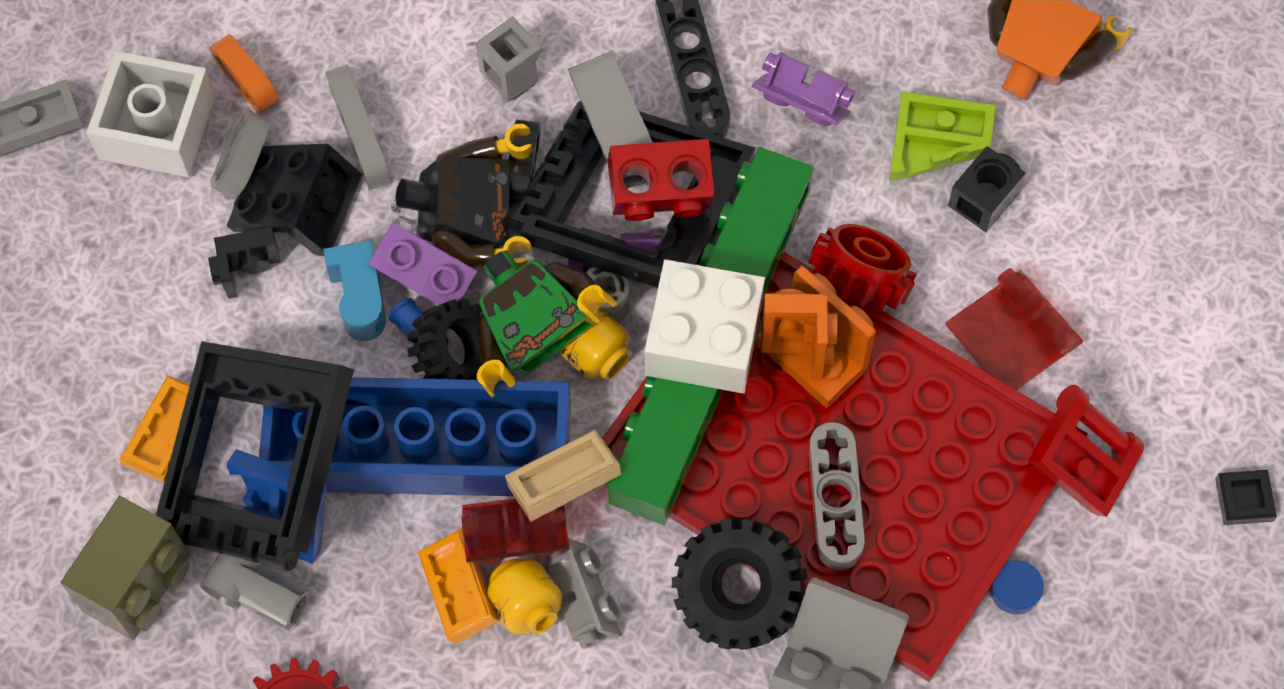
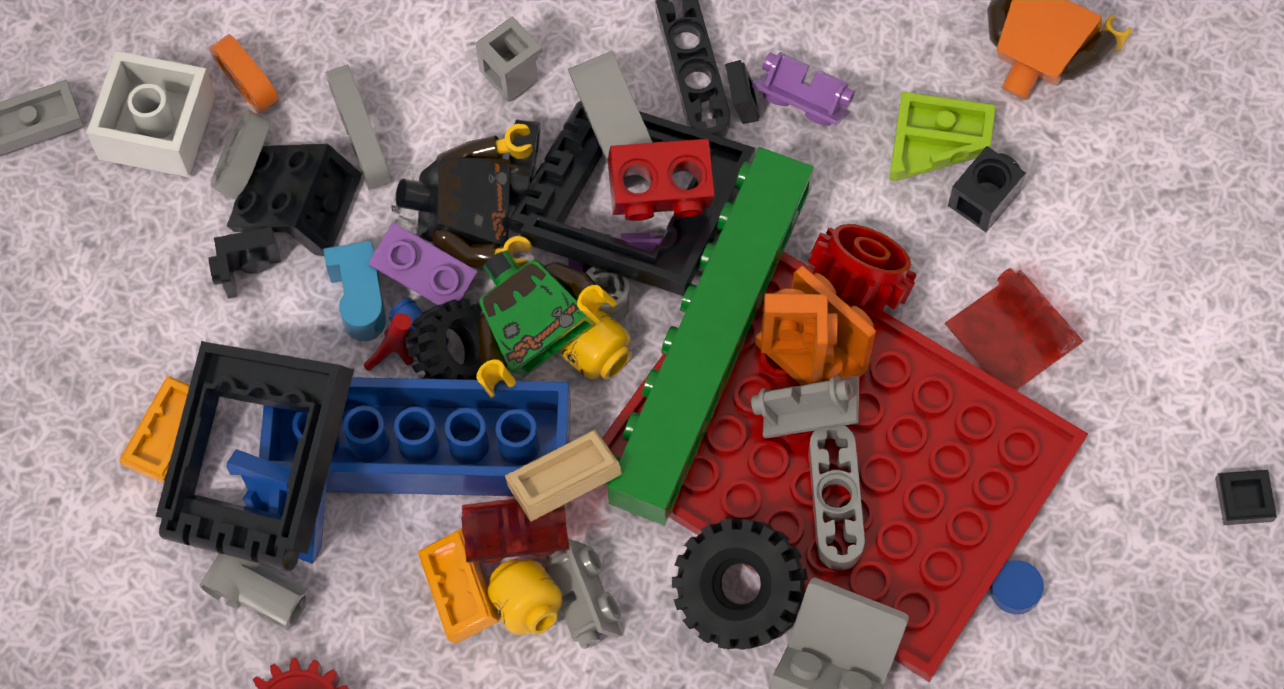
olive brick [60,495,190,640] -> none
white brick [644,259,765,394] -> none
red plate [1028,385,1144,517] -> none
none -> red bar [364,313,414,371]
none -> black tile [725,60,760,124]
none -> light grey hinge [751,376,859,438]

